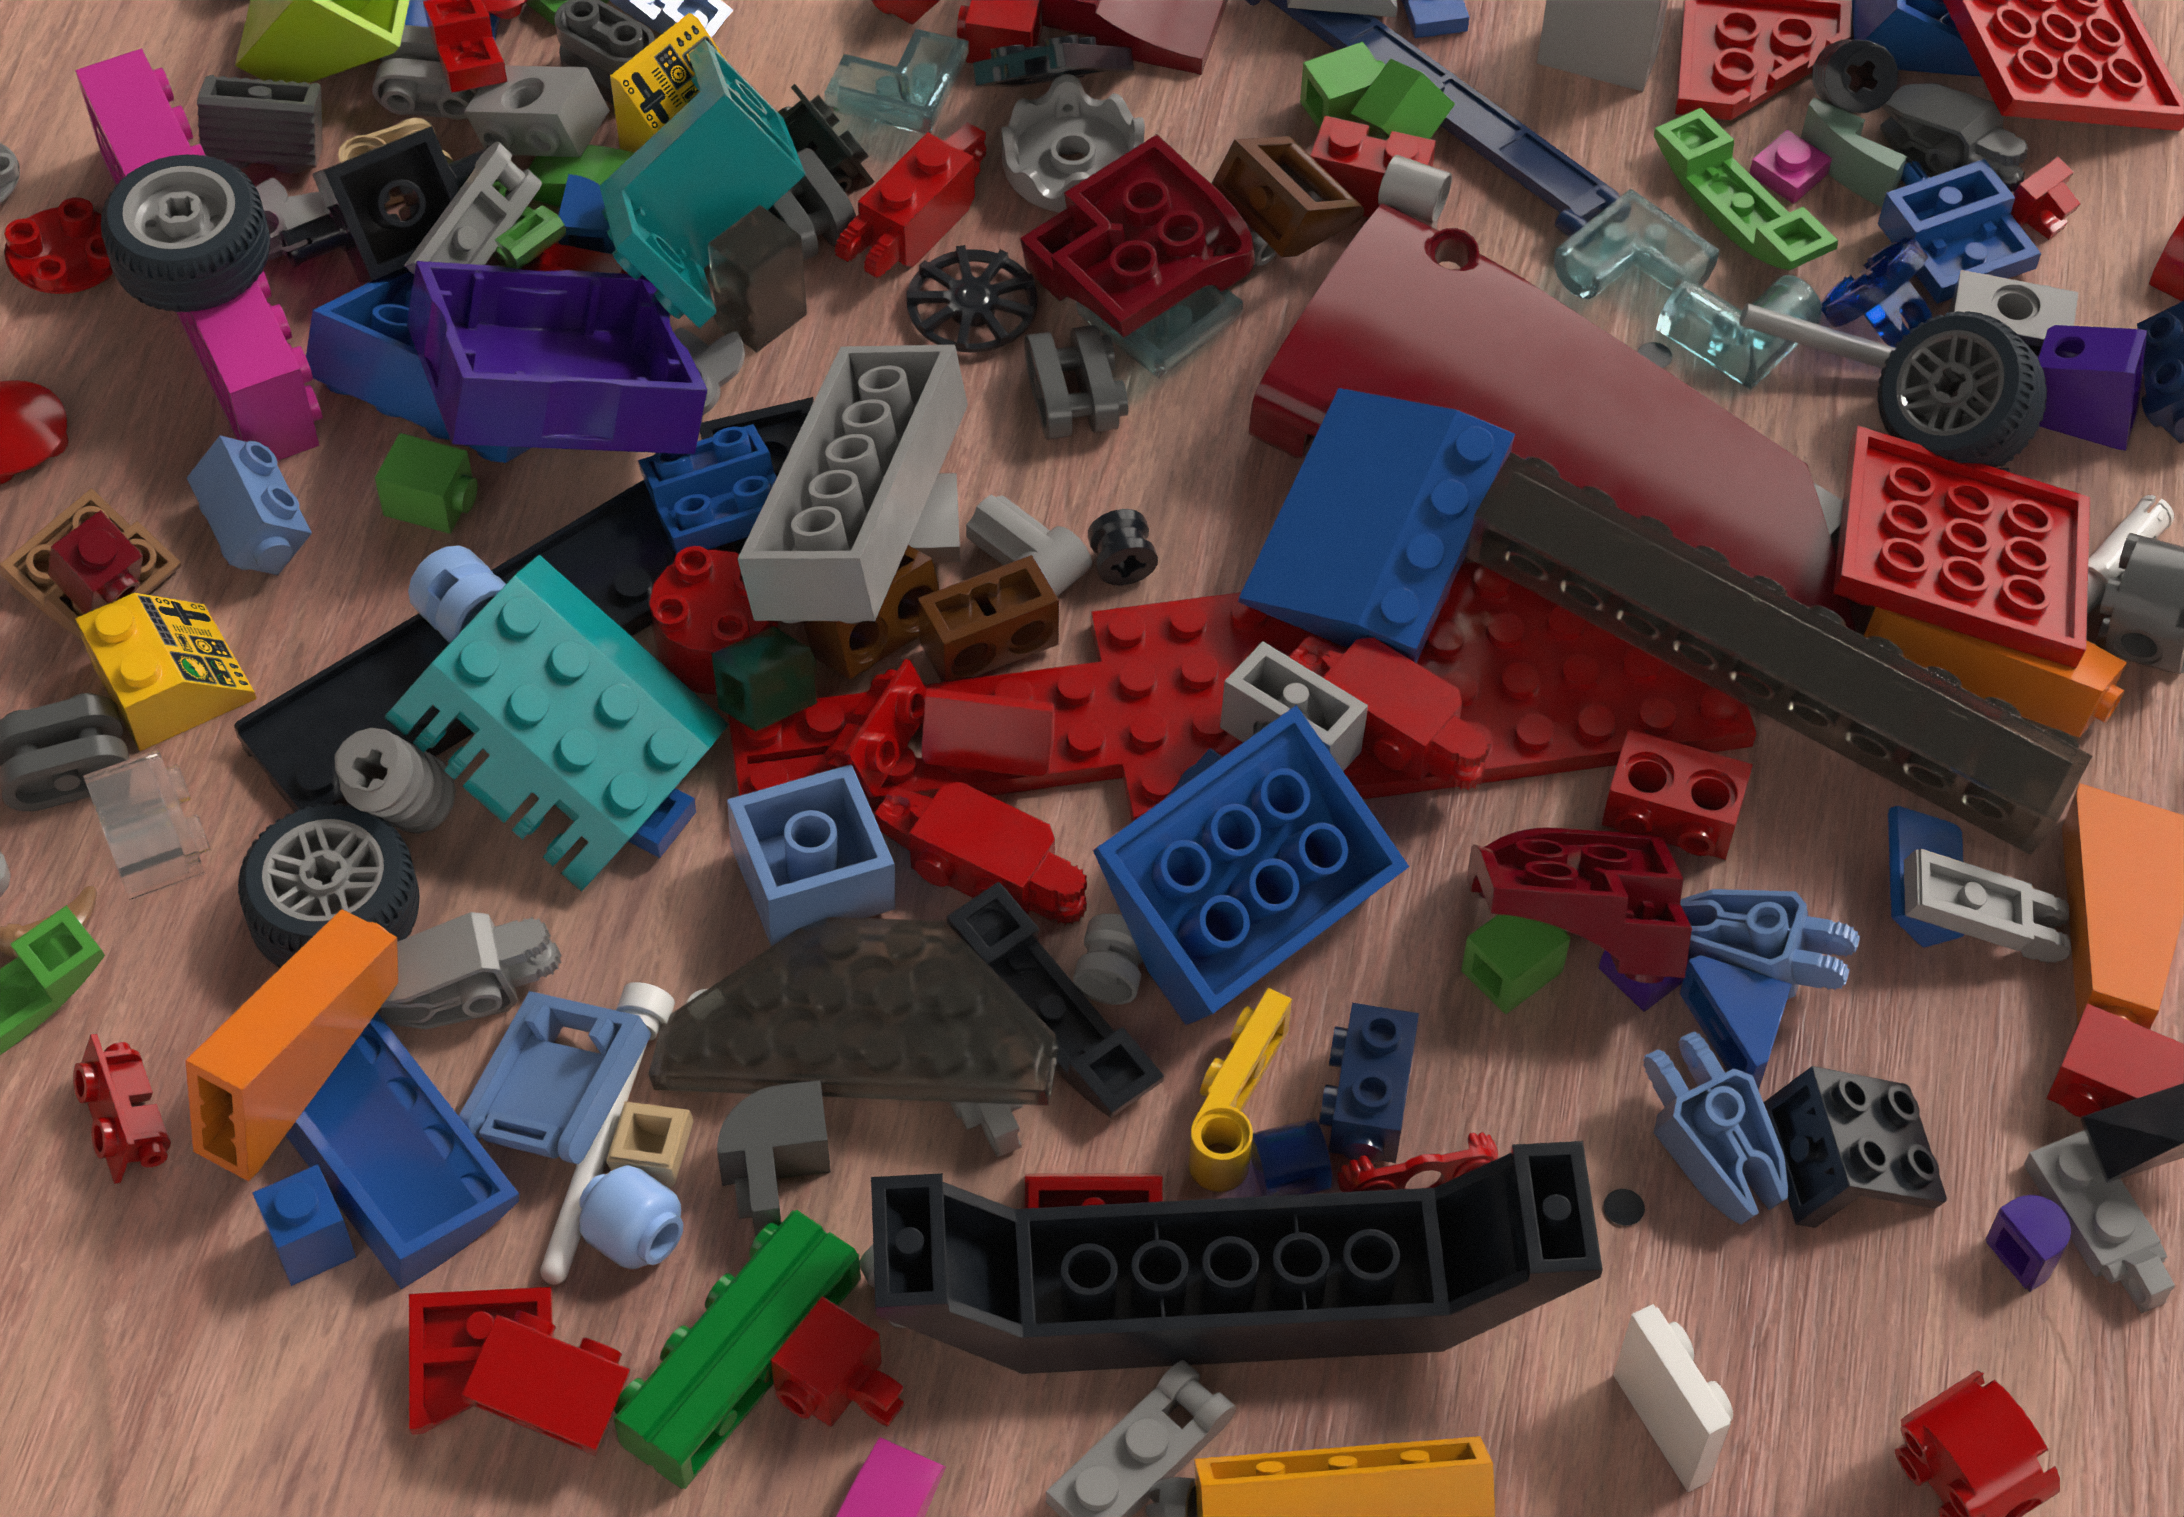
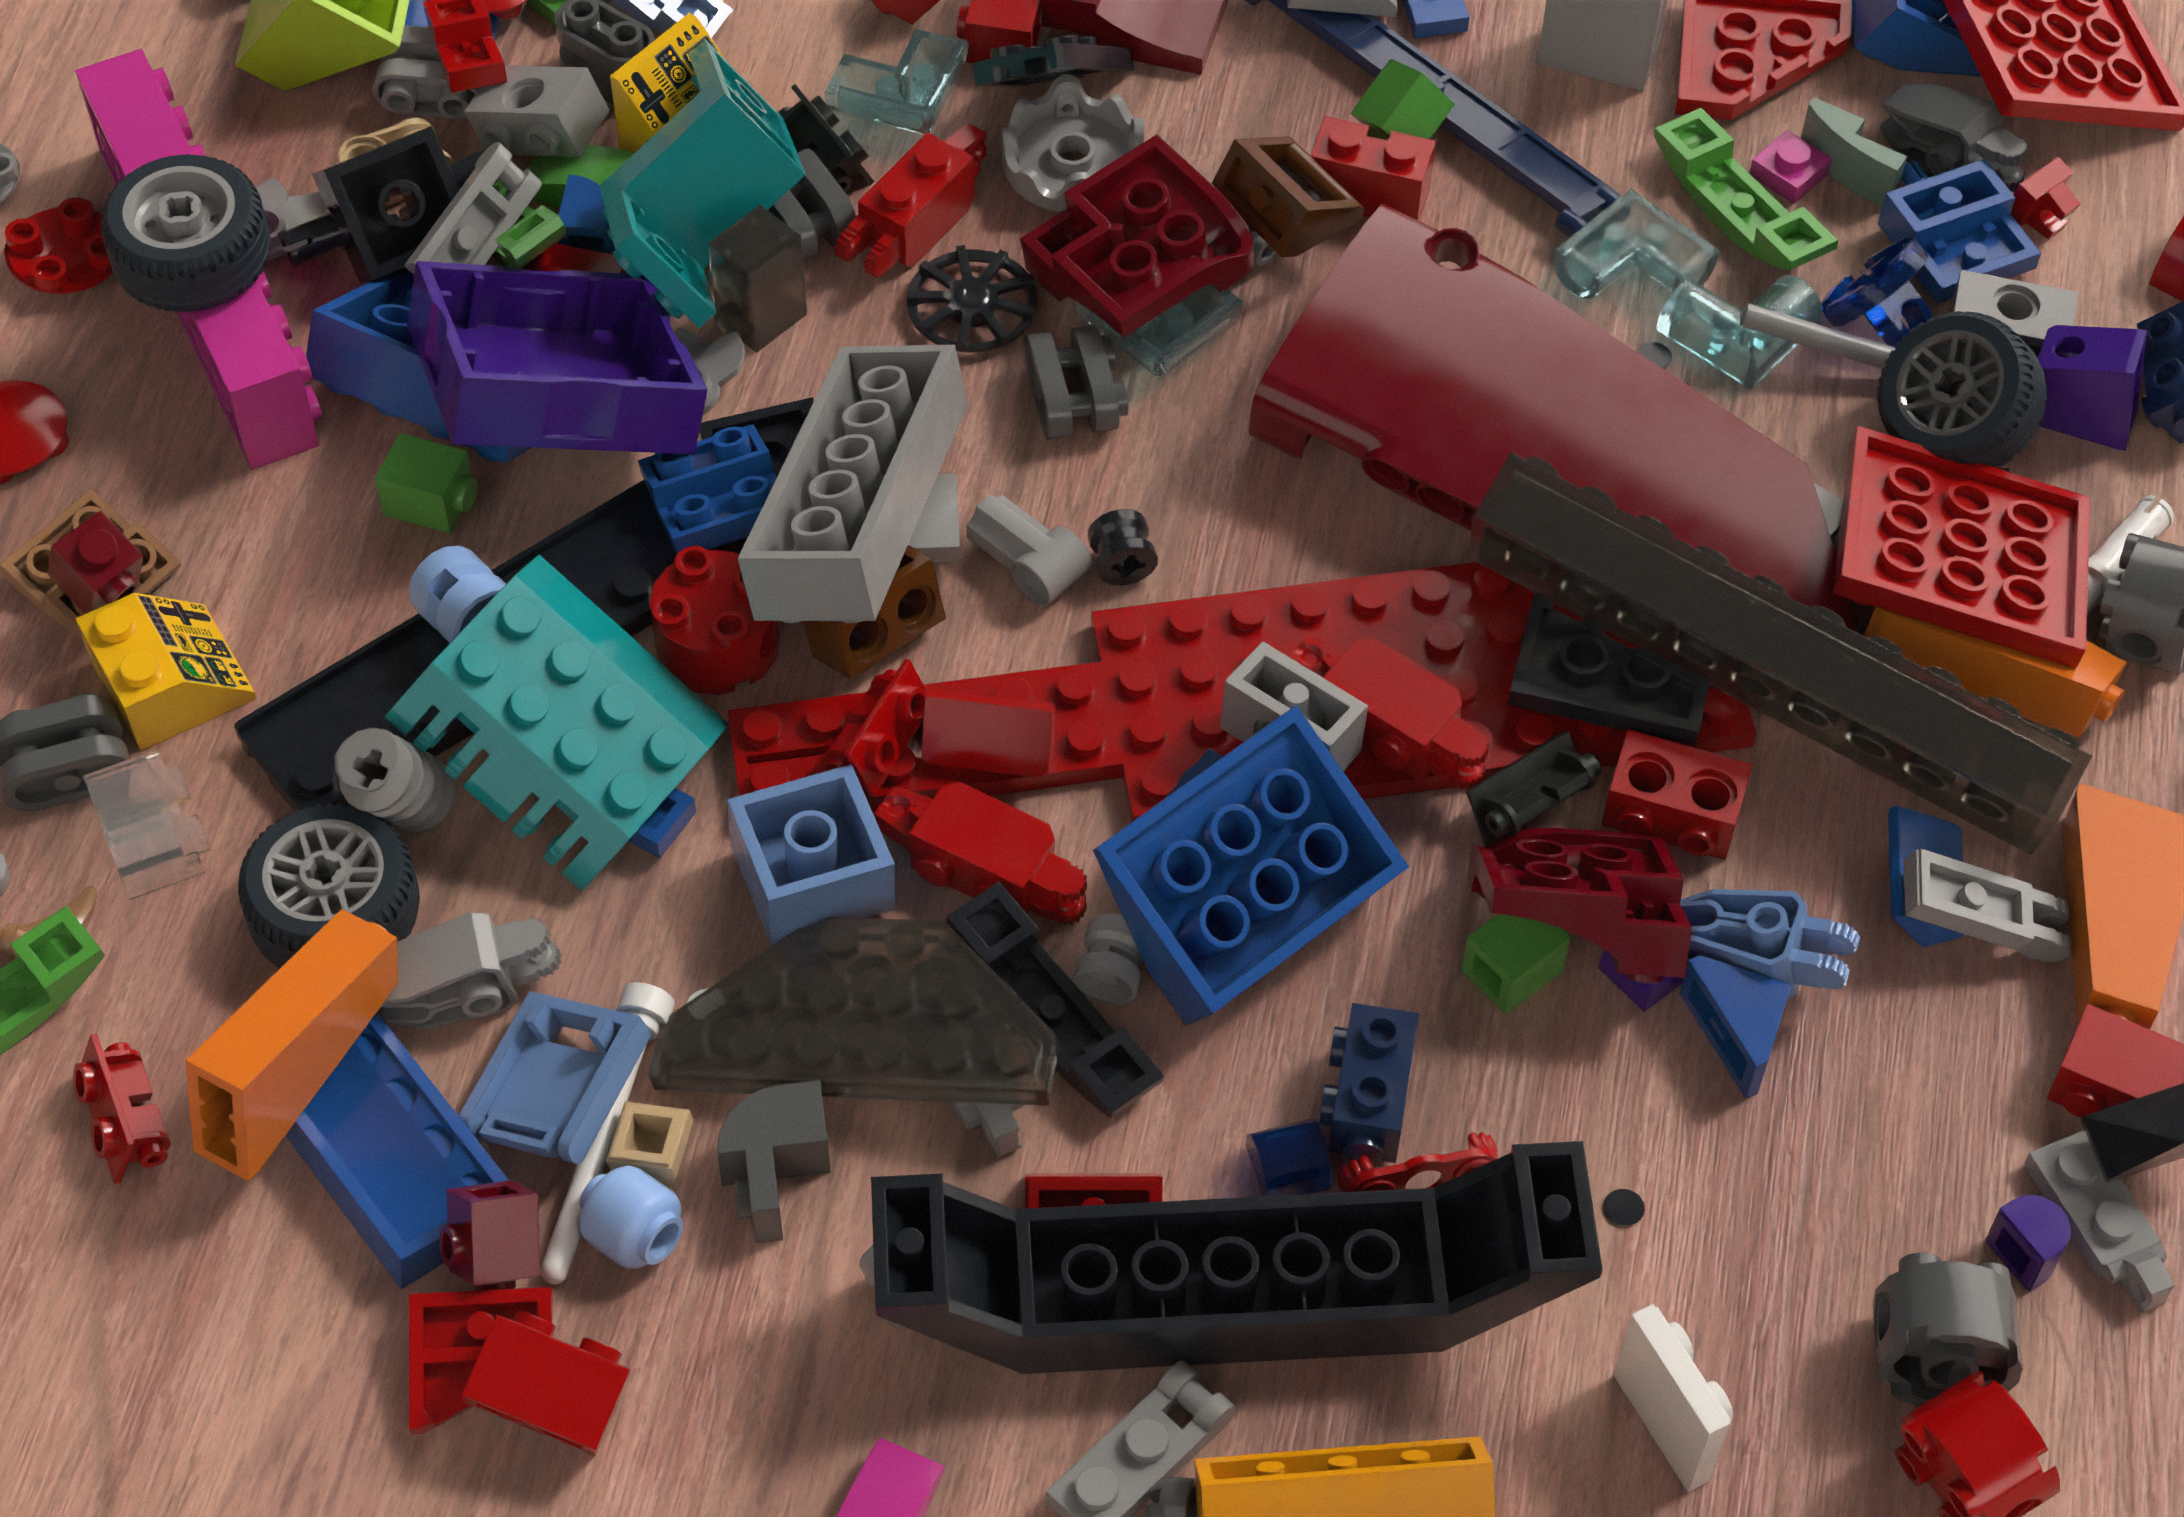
medium blue brick [187,435,312,575] -> none
dark grey brick [197,75,323,174] -> none
blue brick [252,1164,356,1286] -> none
green brick [614,1210,861,1489] -> none
clear green brick [712,626,817,732] -> none
red brick [771,1296,905,1427] -> none
reddish brown brick [918,555,1059,682] -> none
yellow plate [1189,988,1292,1192] -> none
blue slope [1238,388,1515,663] -> none
bright green brick [1300,42,1385,130] -> none
light grey piece [1378,155,1452,229] -> none
medium blue hinge [1643,1031,1788,1225] -> none
black bracket [1763,1066,1947,1228] -> none
black piece [1812,39,1898,113] -> none
none -> dark red brick [439,1180,540,1290]
none -> pearl dark grey hinge [1466,730,1601,846]
none -> black wing [1507,591,1710,746]
none -> dark grey brick [1872,1252,2023,1406]

